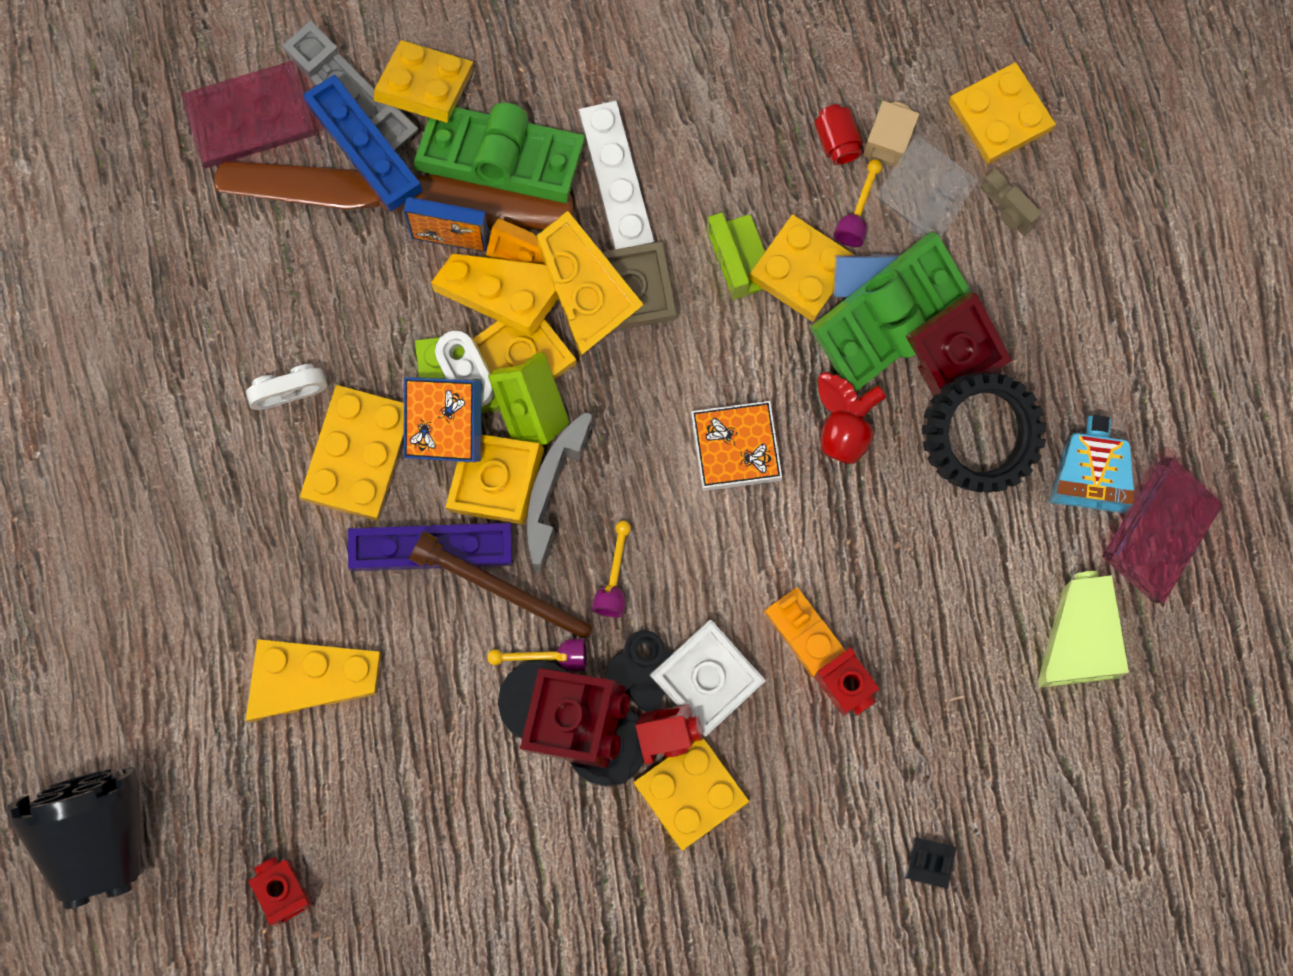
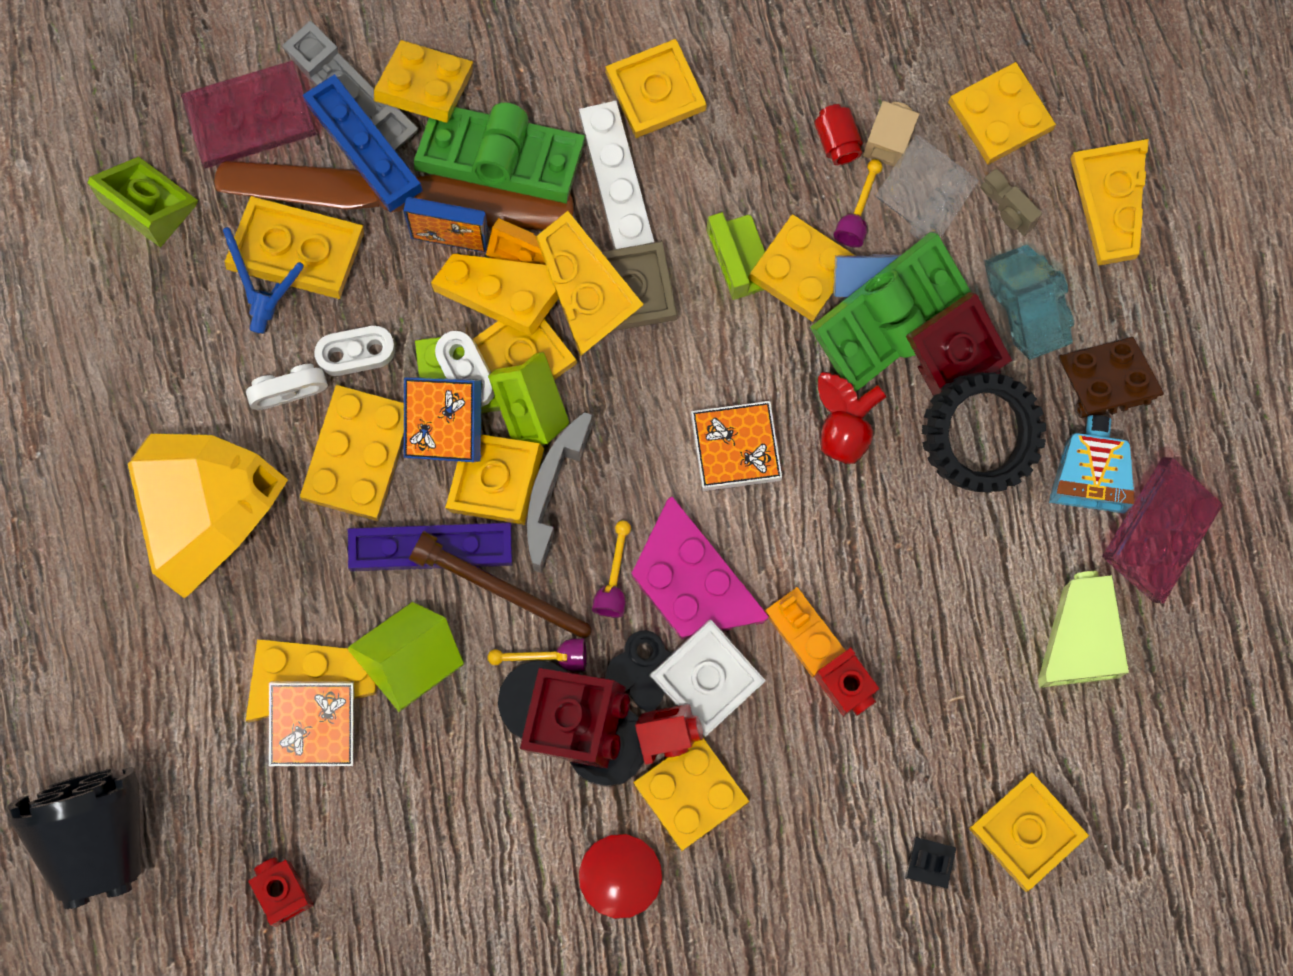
none -> lime slope [88,156,198,248]
none -> yellow brick [128,434,288,598]
none -> blue plant [223,227,304,334]
none -> yellow plate [224,196,364,299]
none -> tile [269,681,354,766]
none -> white plate [314,326,395,376]
none -> lime slope [348,602,464,712]
none -> red dish [579,834,662,919]
none -> yellow plate [605,39,707,138]
none -> dark pink wing [631,497,769,640]
none -> yellow plate [969,772,1089,892]
none -> clear light blue brick [984,245,1074,360]
none -> reddish brown hinge [1058,337,1164,418]
none -> yellow wing [1070,139,1149,266]

